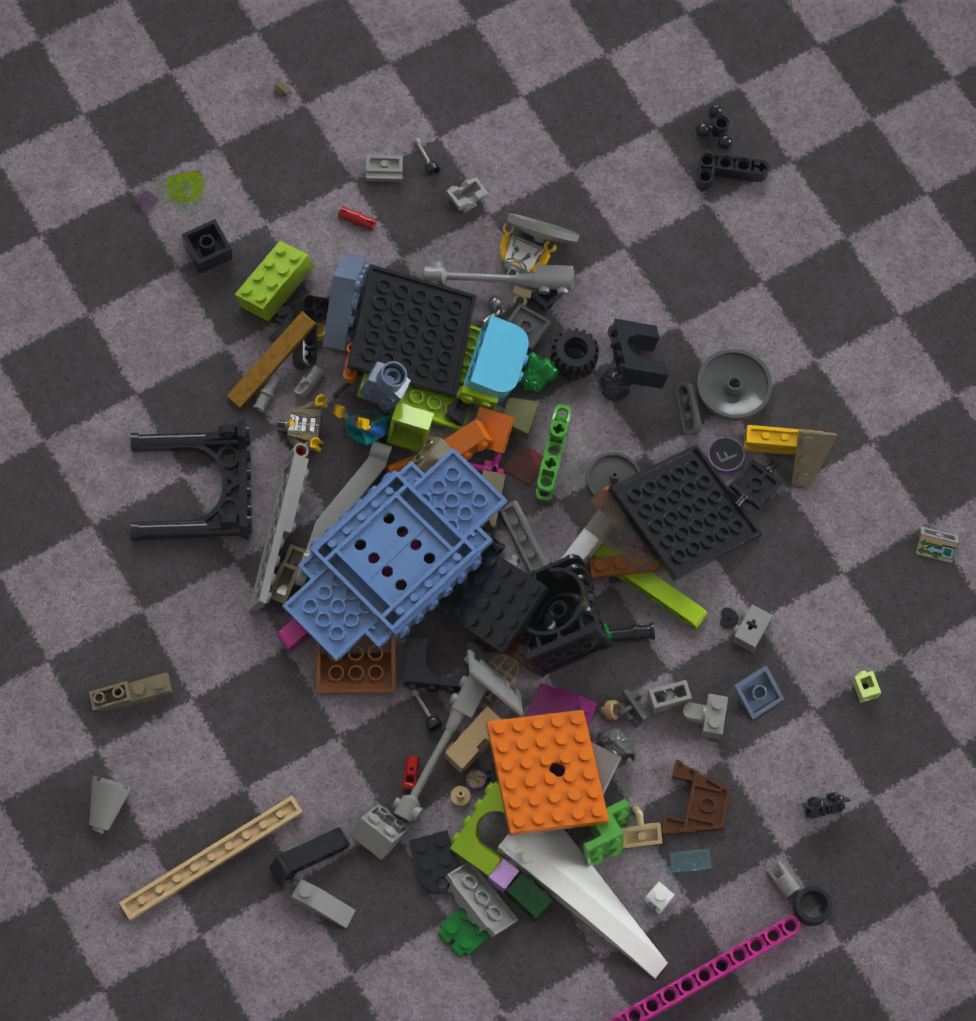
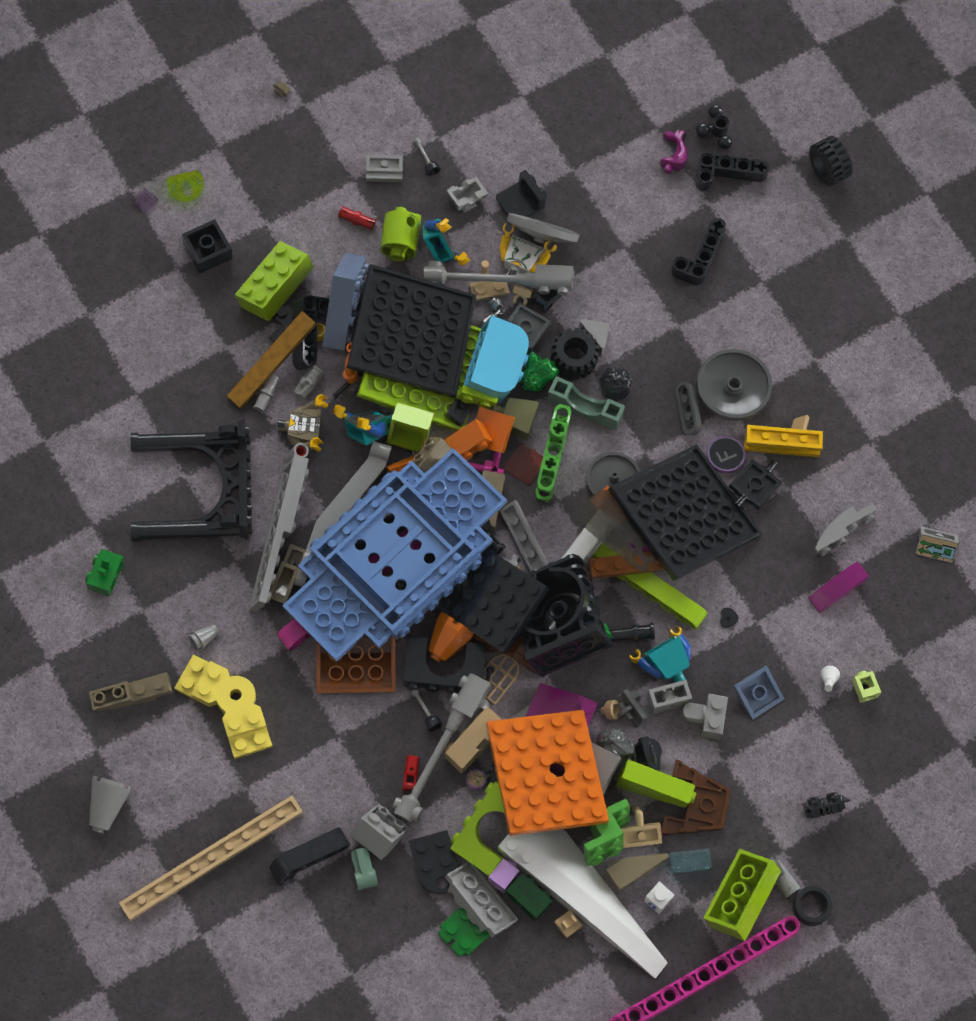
light grey slope [292,879,356,928] -> none
sand blue brick [358,361,411,412] -> none
tan tile [450,786,470,807] -> none
light grey window [464,650,523,716] -> none
black arch [608,319,669,389] -> none
light grey brick [731,604,773,653] -> none
dark tan wing [791,430,837,487] -> none
none -> green brick [85,549,124,597]
none -> light yellow plate [174,655,272,759]
none -> light grey cone [189,624,219,650]
none -> sand green piece [351,848,378,891]
none -> lime cylinder [380,207,421,262]
none -> torso [423,218,470,266]
none -> orange cone [428,612,475,662]
none -> tan plate [469,260,510,302]
none -> black bracket [496,170,547,217]
none -> sand green arch [547,376,625,430]
none -> tan tile [554,910,583,939]
none -> light grey slope [579,319,609,356]
none -> dark tan slope [605,853,669,894]
none -> lime slope [615,759,696,808]
none -> teal torso [629,626,691,683]
none -> black hand [634,736,662,771]
none -> magenta animal [660,130,687,174]
none -> black beam [671,218,726,285]
none -> lime brick [703,849,781,941]
none -> tan slope [791,415,810,430]
none -> magenta slope [808,561,869,613]
none -> black tyre [809,136,853,186]
none -> light grey slope [813,504,877,557]
none -> white cone [820,666,840,692]

